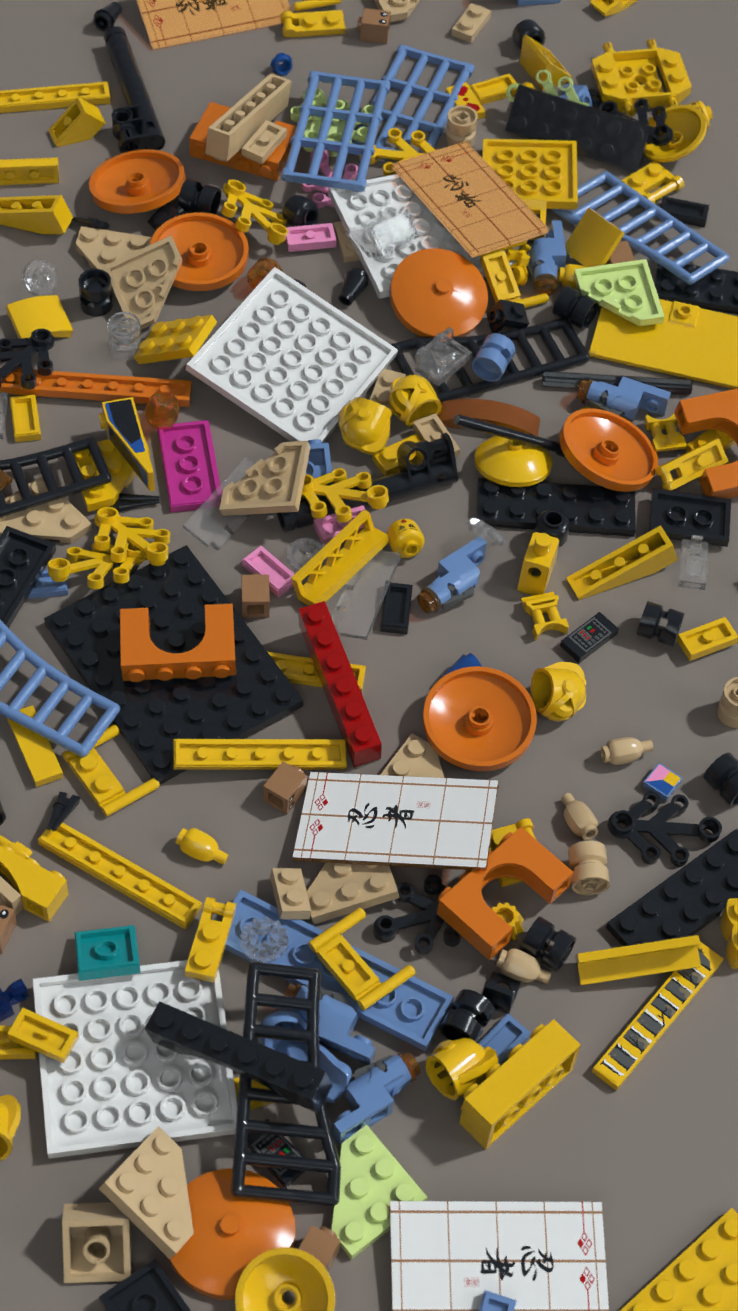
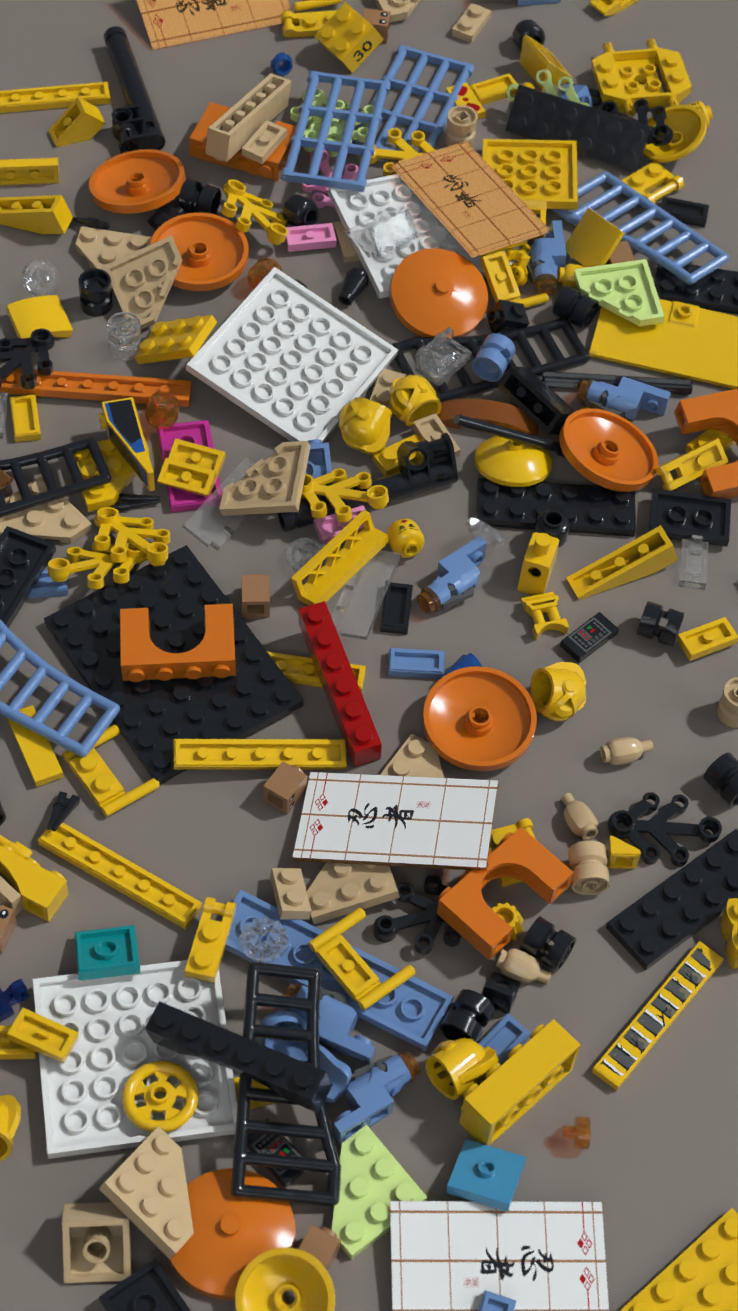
black cone [93,2,122,31] -> none
yellow plant [175,828,229,865] -> none
bright pink tile [241,546,294,598] -> none
yellow fence [575,935,701,986] -> none
tile [642,763,683,802] -> none
yellow piece [644,414,687,452] -> none
none -> yellow plate [122,1061,199,1133]
none -> yellow slope [157,438,226,497]
none -> yellow brick [314,2,384,73]
none -> medium blue tile [388,648,445,679]
none -> dark azure plate [446,1139,526,1212]
none -> black brick [498,366,575,434]
none -> clear orange tile [562,1117,591,1149]
none -> yellow slope [606,836,641,869]

